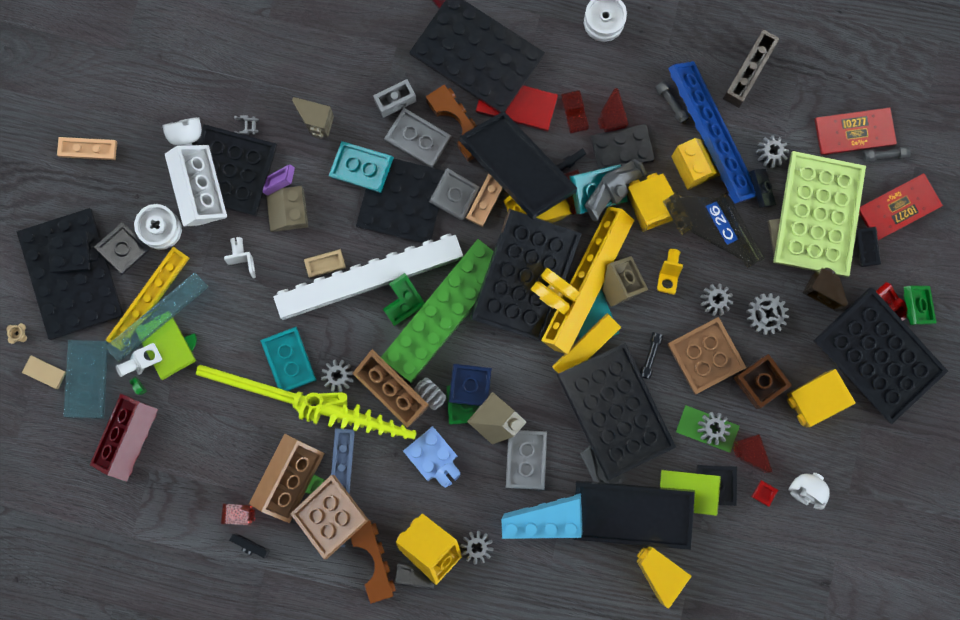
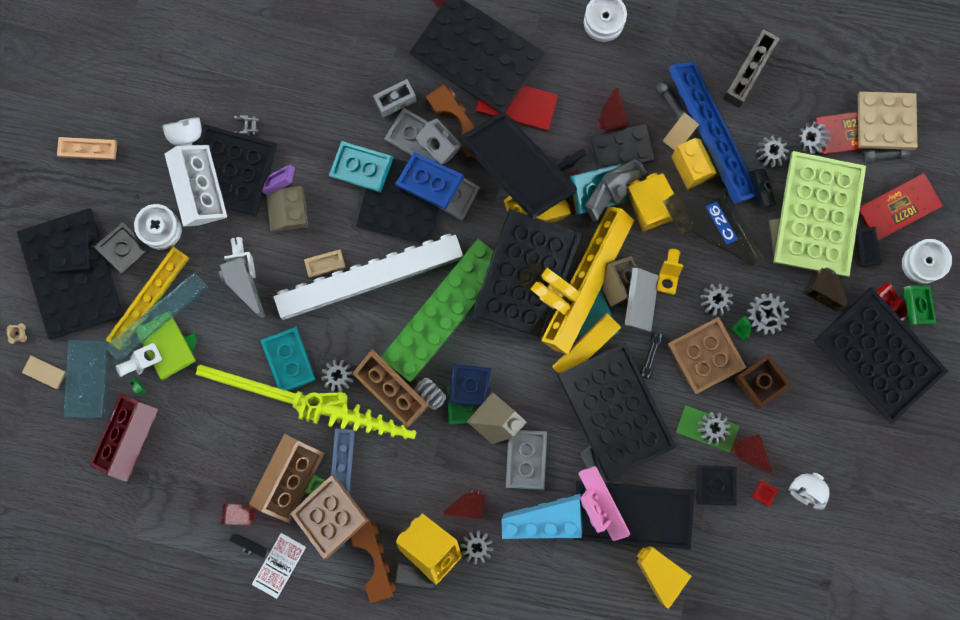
dark tan slope [292,97,334,139] -> none
green plate [383,273,425,326] -> none
light blue plate [403,426,461,488] -> none
light nougat plate [466,174,503,227] -> none
clear red slope [561,90,589,134] -> none
lime tile [660,470,721,516] -> none
yellow slope [787,369,856,428] -> none
none -> light grey slope [219,258,266,318]
none -> white sticker [252,533,306,599]
none -> blue plate [395,152,464,210]
none -> light grey brick [415,119,463,165]
none -> clear red slope [444,490,485,519]
none -> bright pink bracket [579,466,630,541]
none -> light grey tile [625,268,659,332]
none -> tan tile [663,112,699,151]
none -> green tile [731,316,751,342]
none -> light grey gear [797,121,831,154]
none -> tan plate [858,92,918,150]
none -> white wheel [902,239,952,284]

